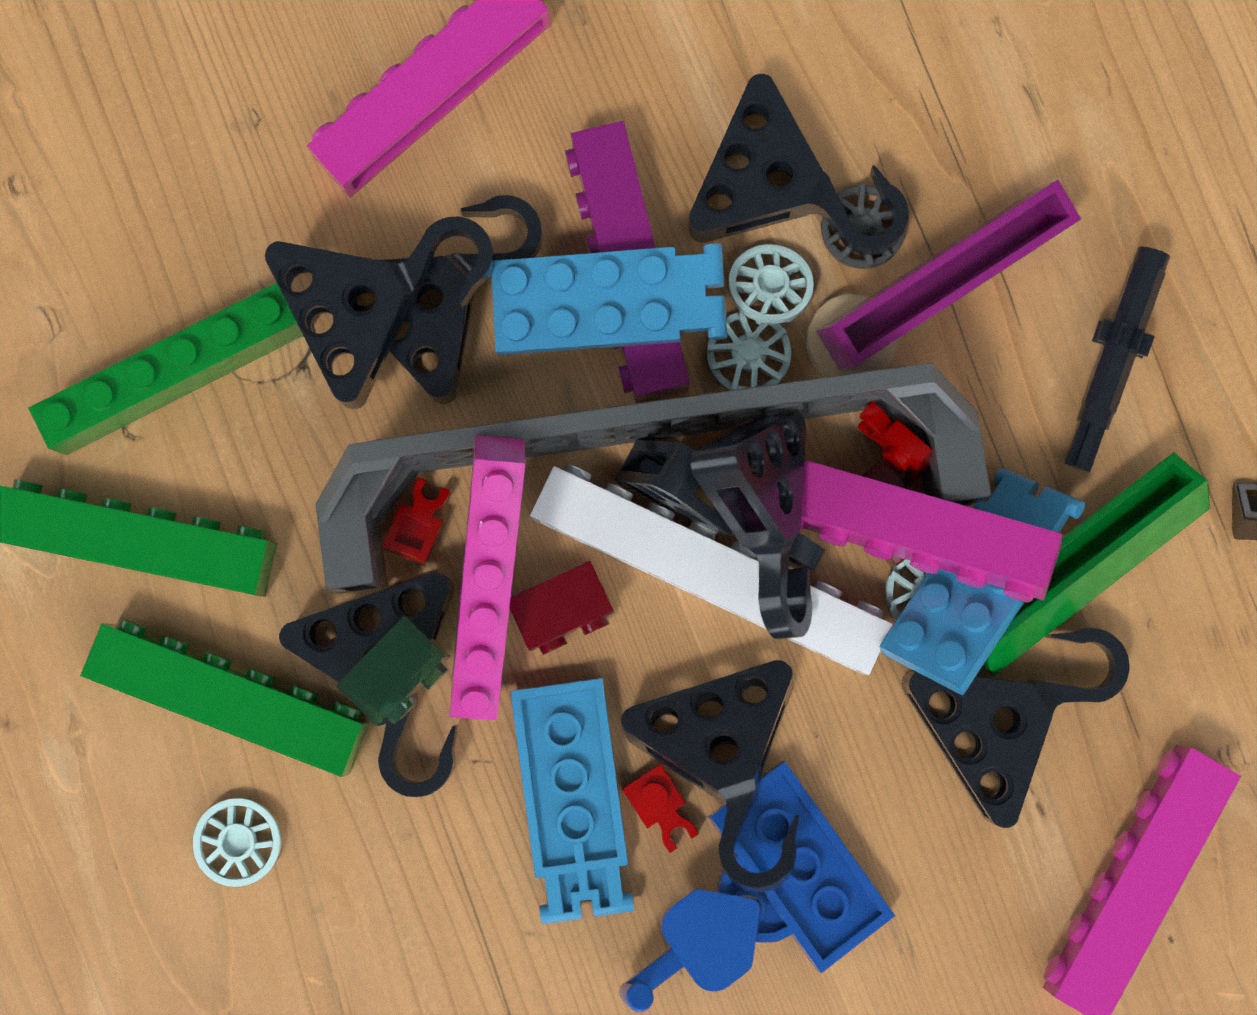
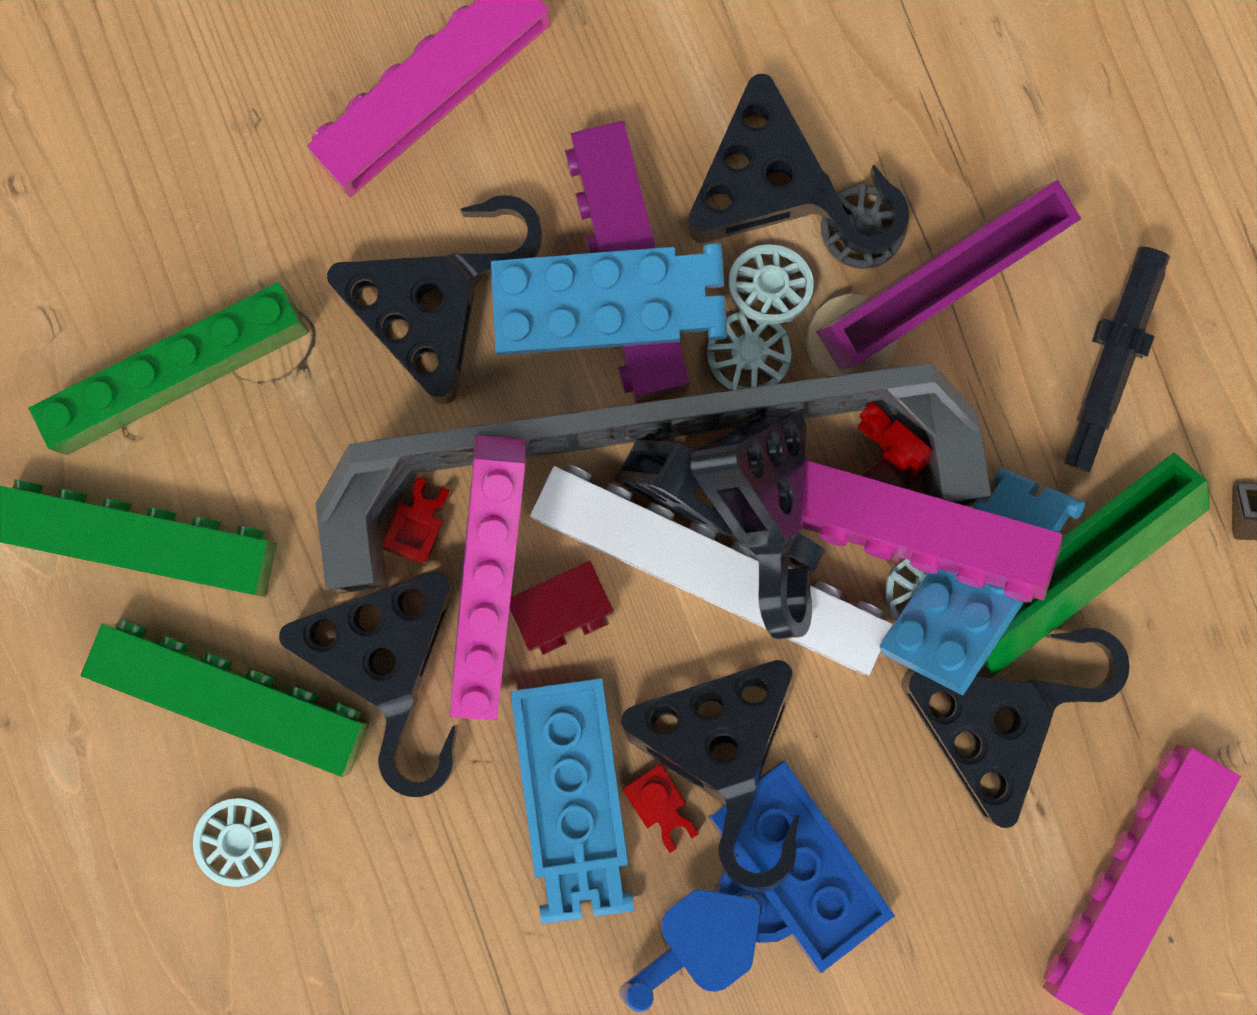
black piece [265,216,494,409] -> none
clear green brick [336,615,450,726] -> none

